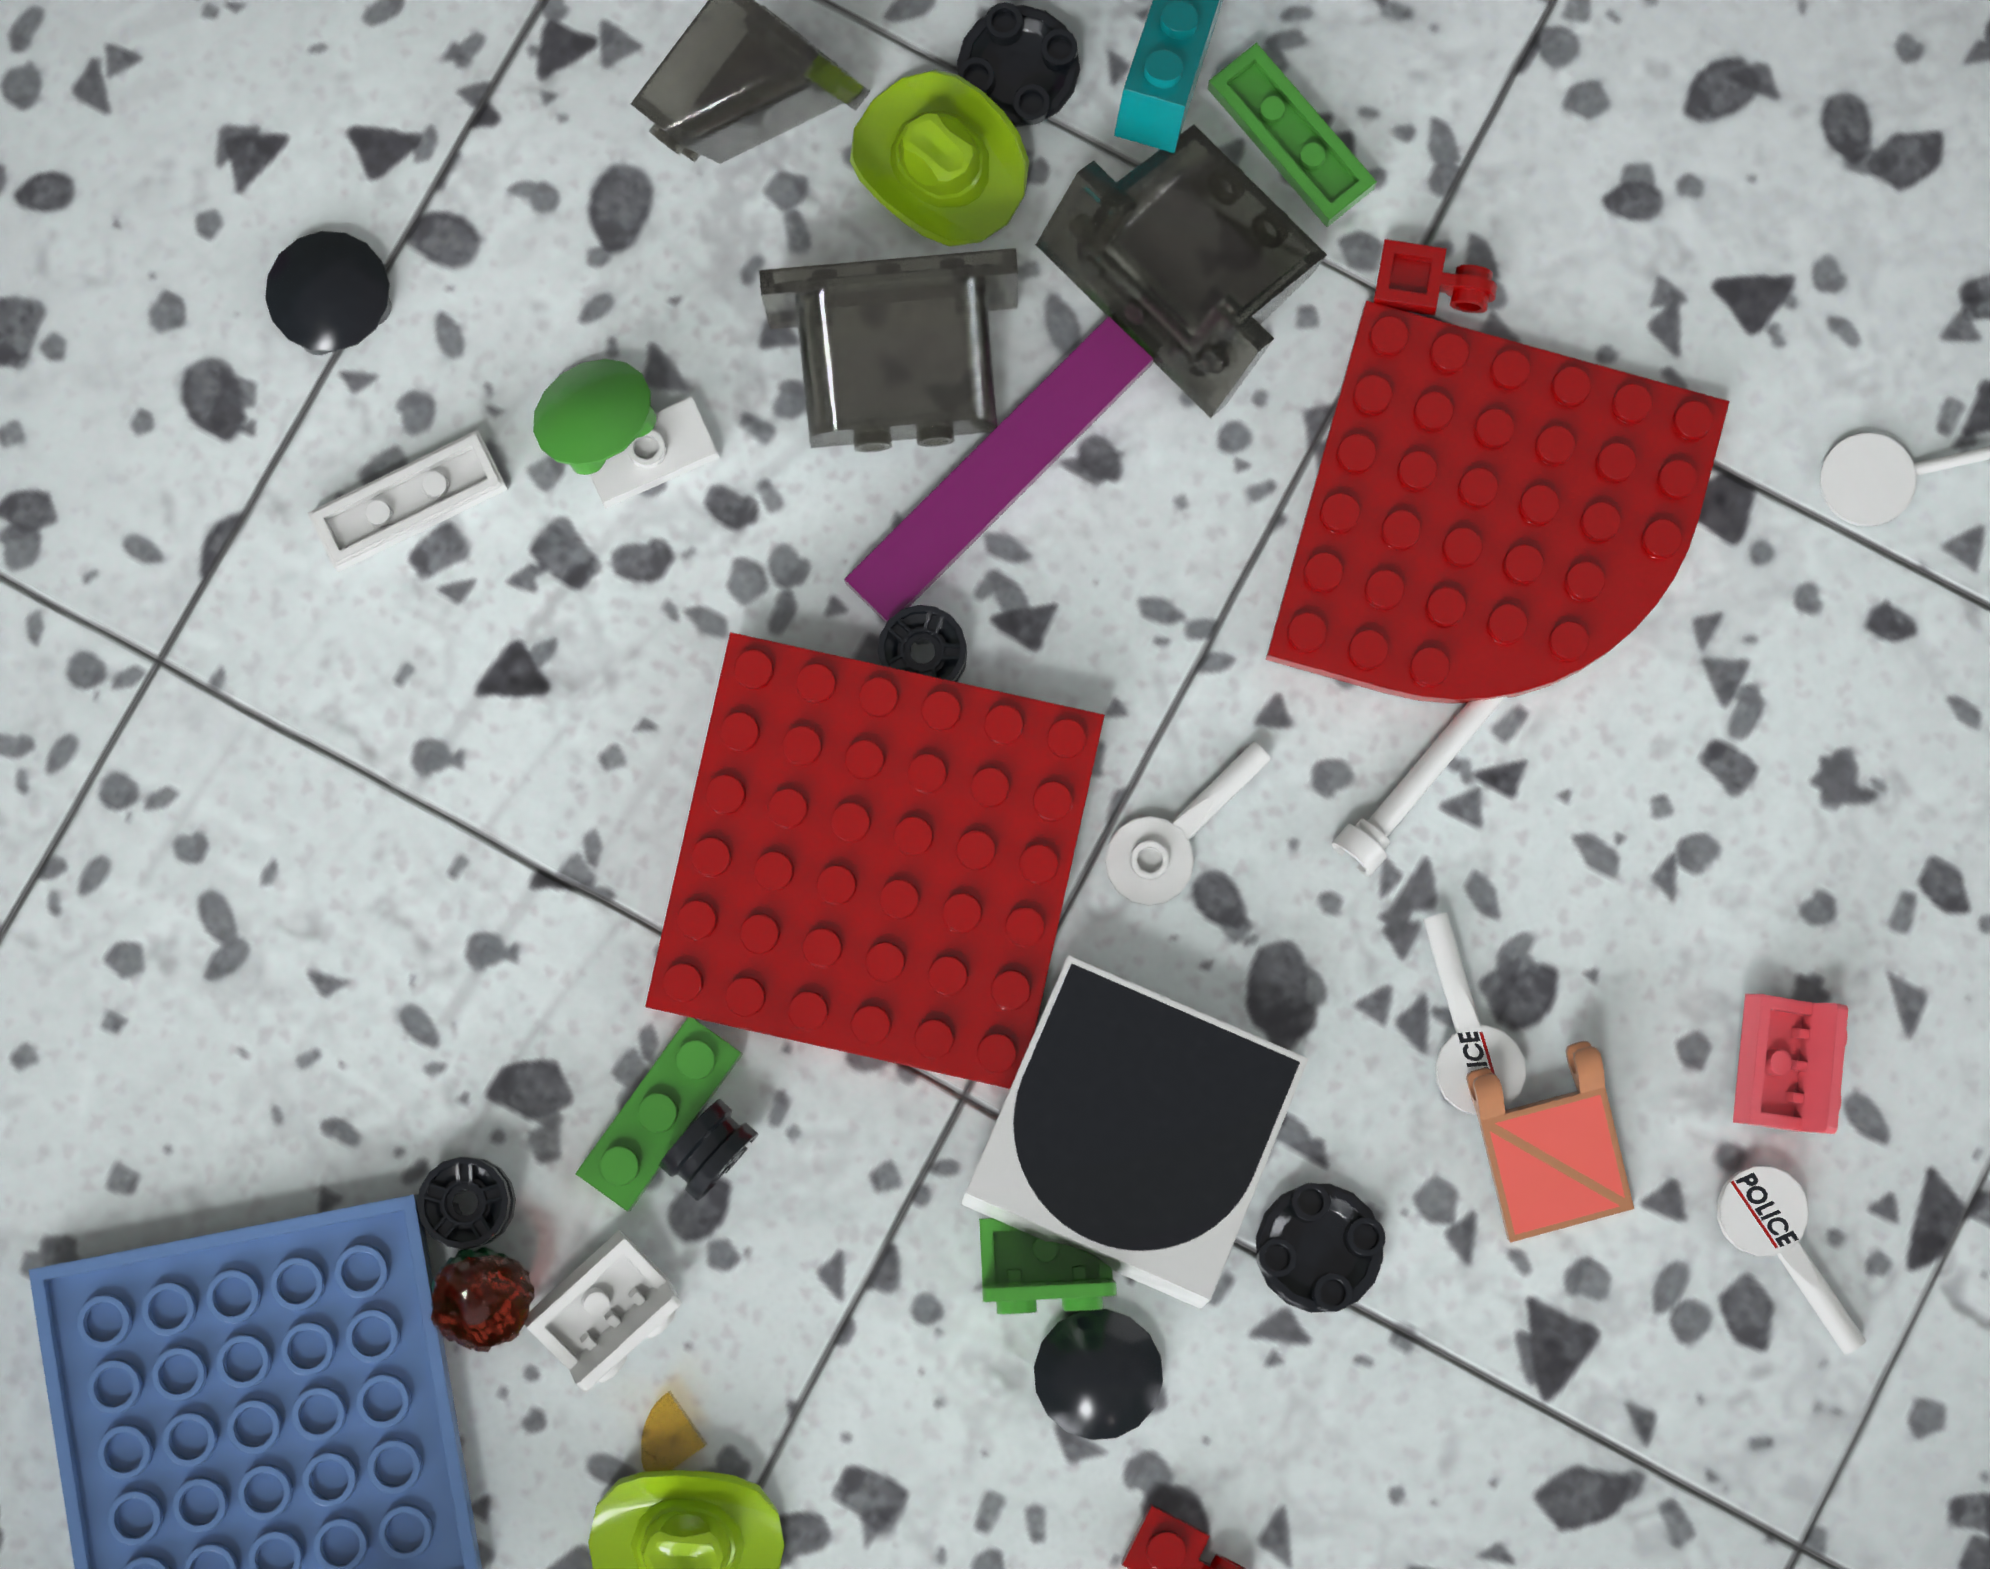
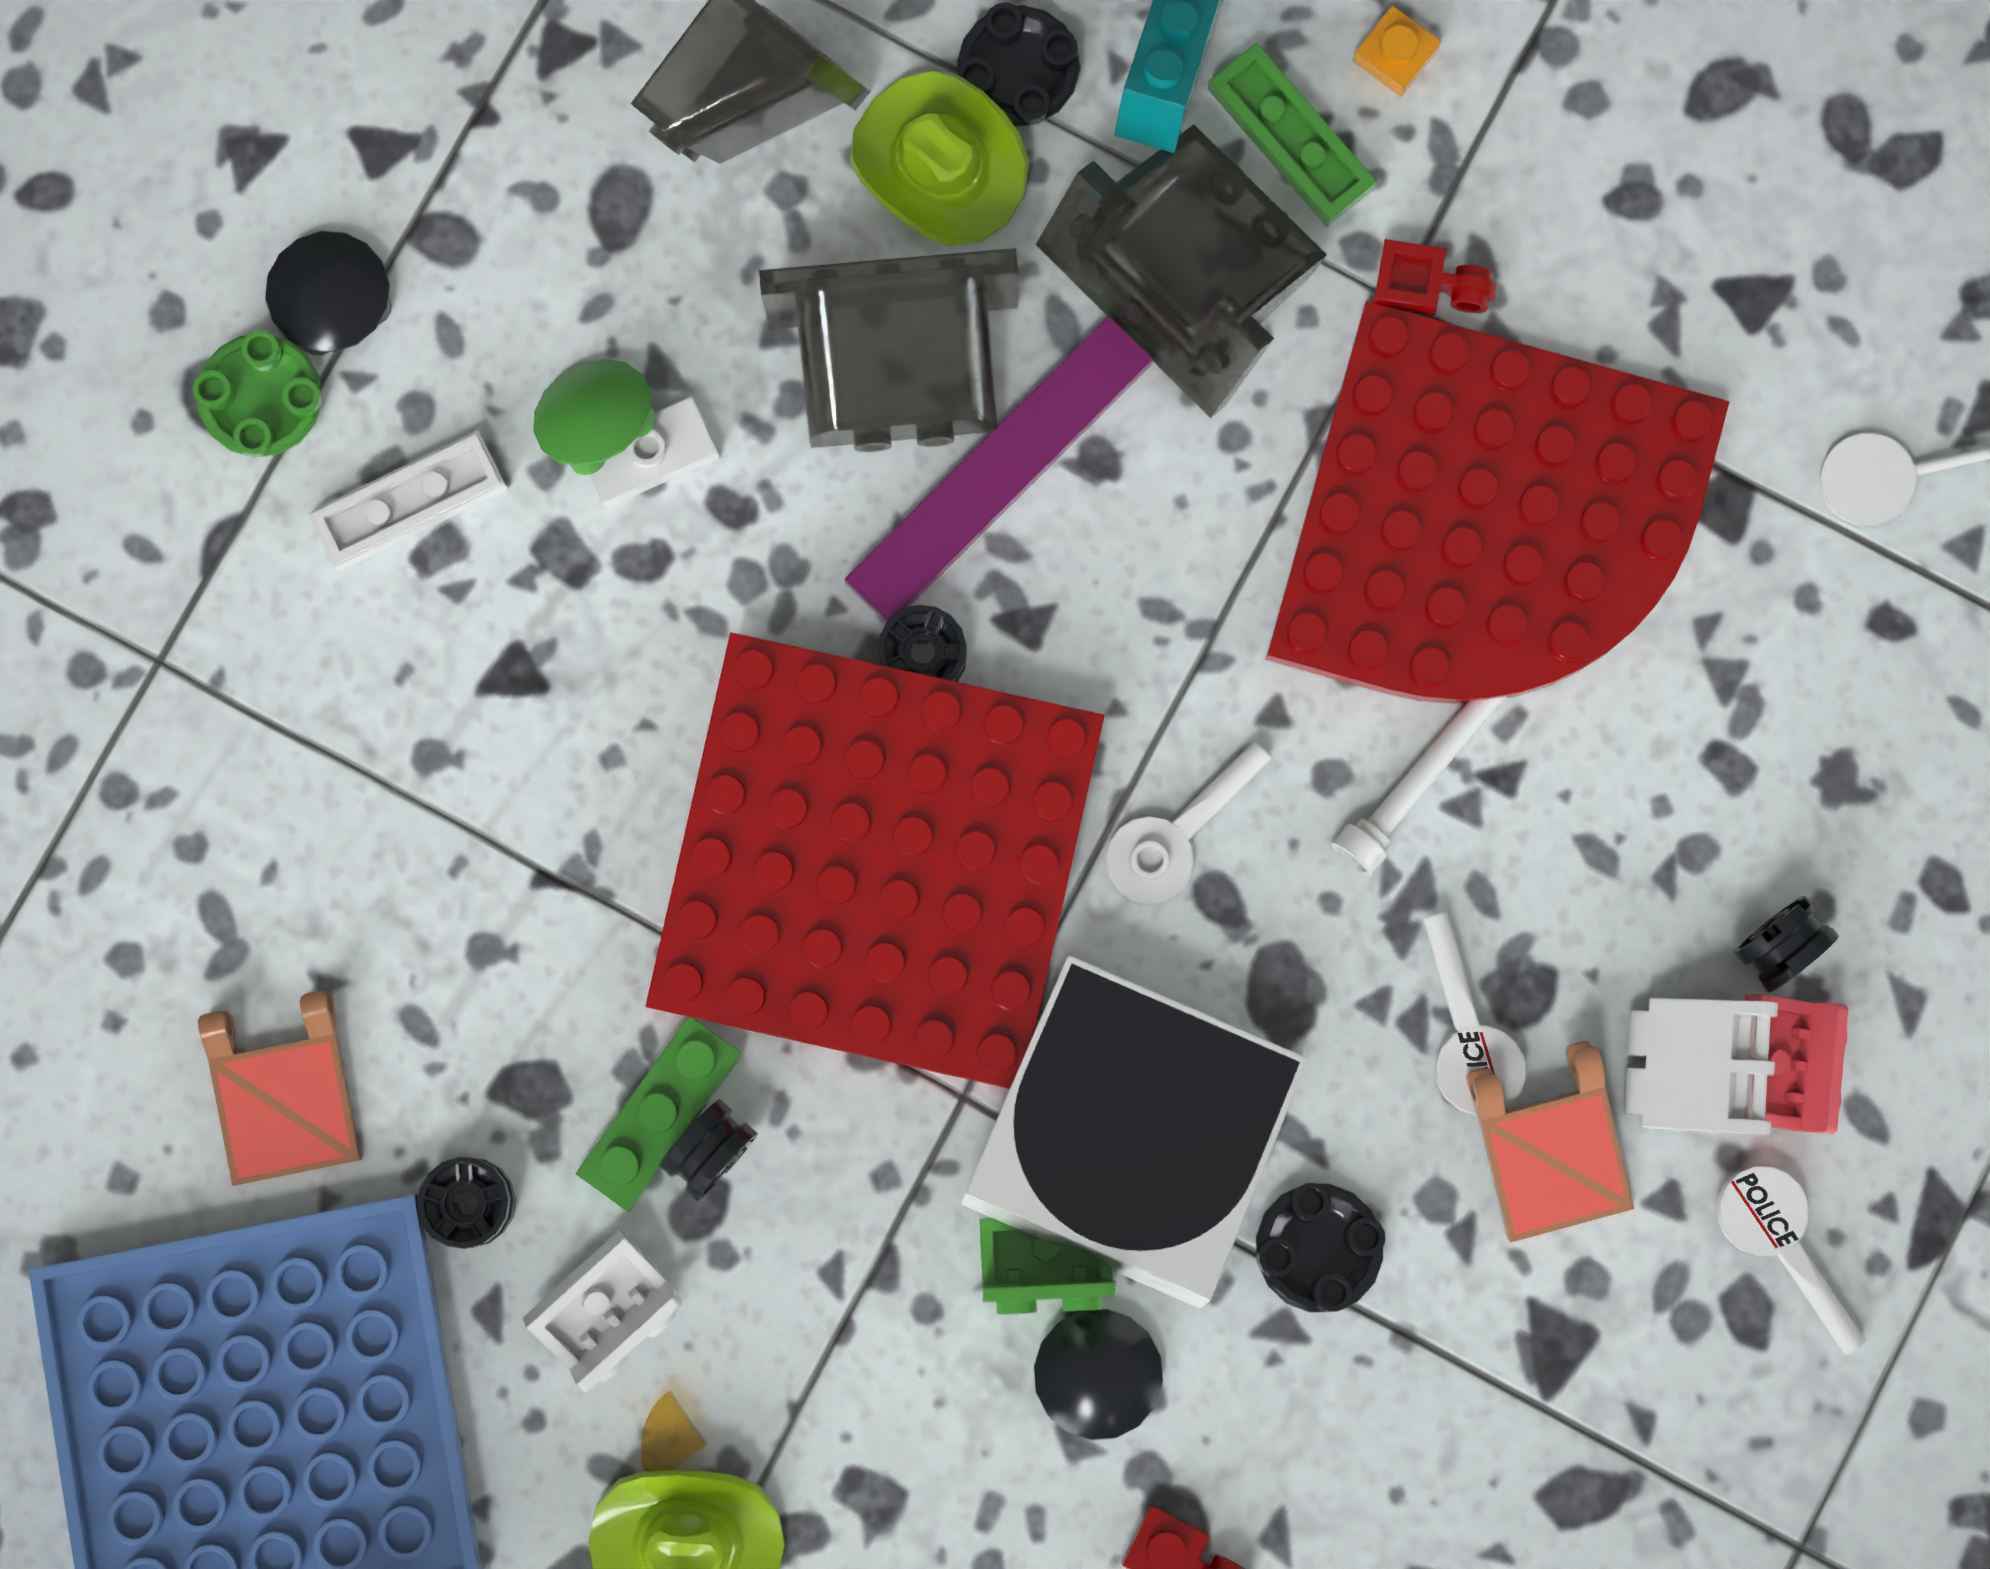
clear red piece [431,1247,535,1352] -> none
none -> bright green dish [193,330,322,457]
none -> coral flag [198,990,362,1186]
none -> light orange plate [1352,5,1441,97]
none -> white plate [1624,998,1778,1135]
none -> black wheel [1734,895,1839,993]

